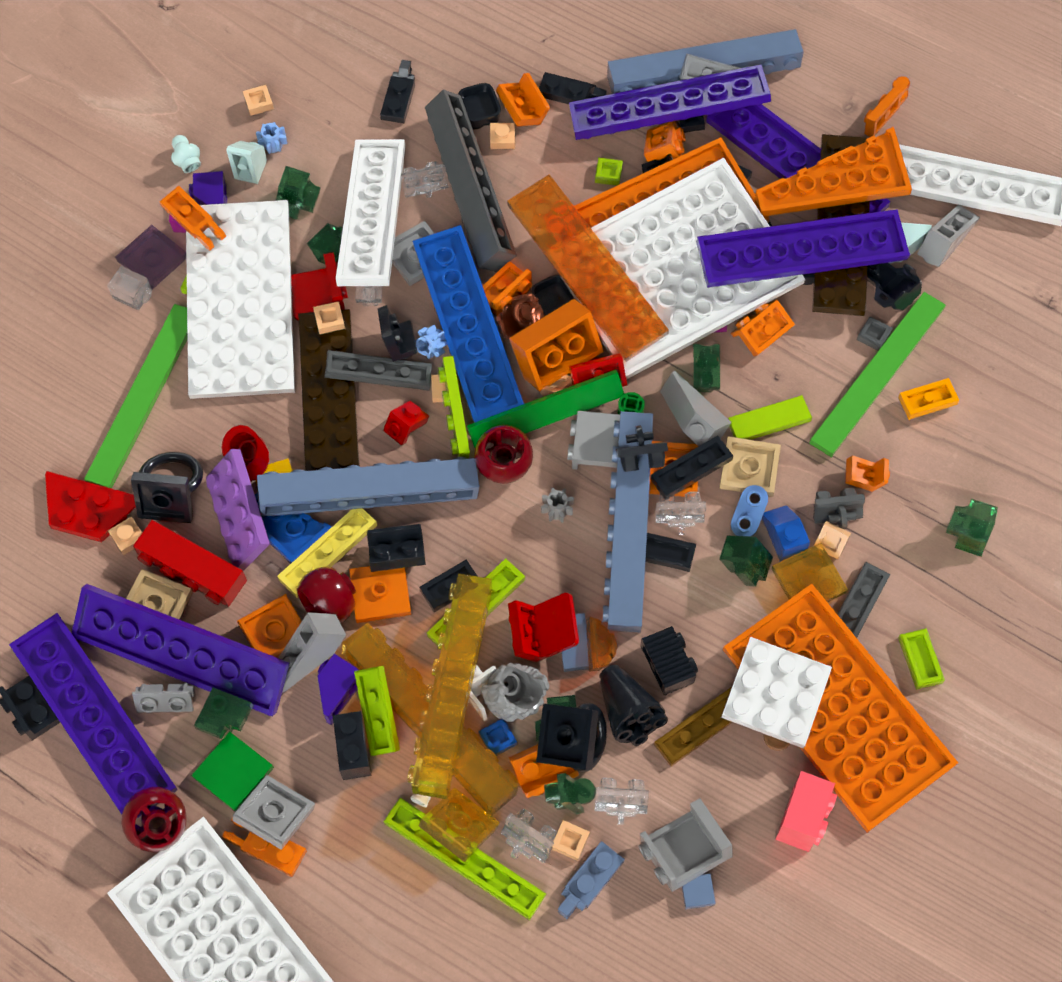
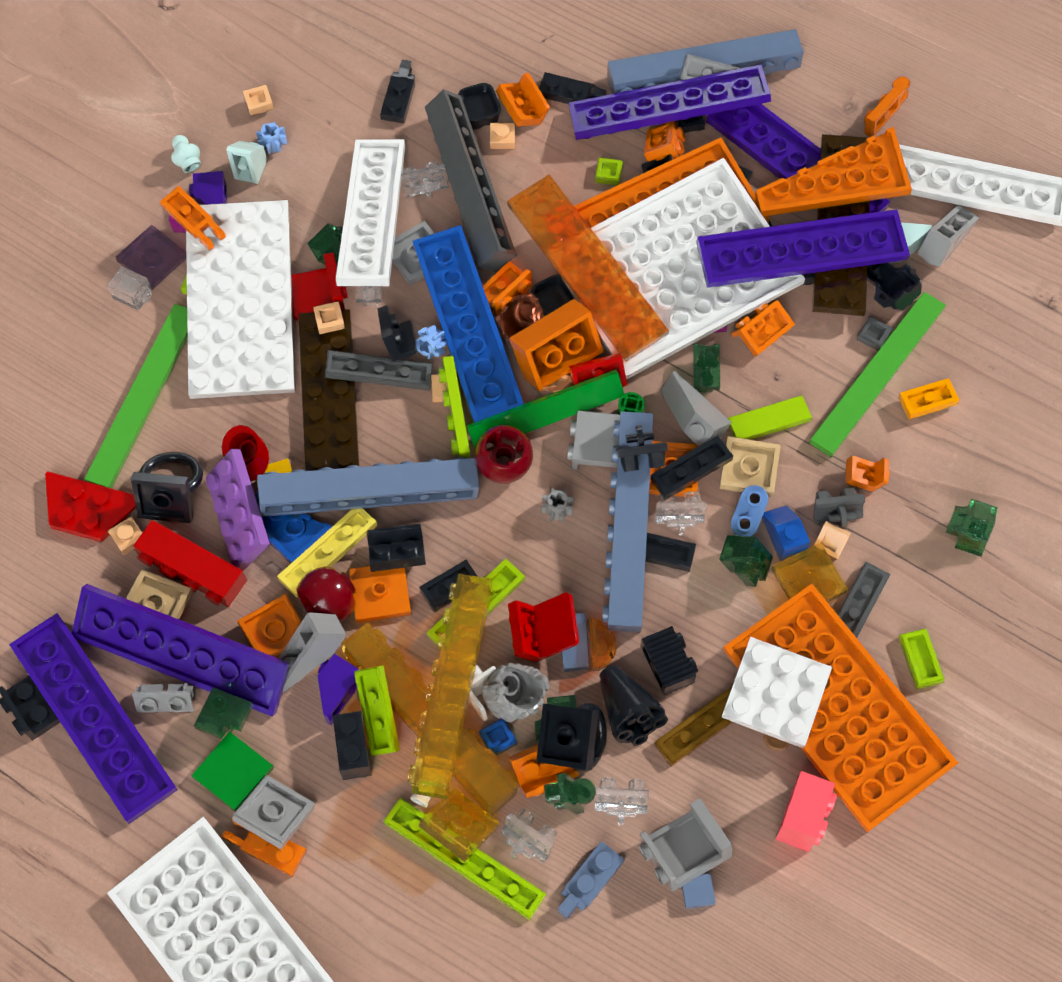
dark red wheel [121,787,187,852] -> none
clear green brick [276,166,321,219] -> none
red bracket [383,401,429,445] -> none
light nougat tile [551,820,590,861] -> none

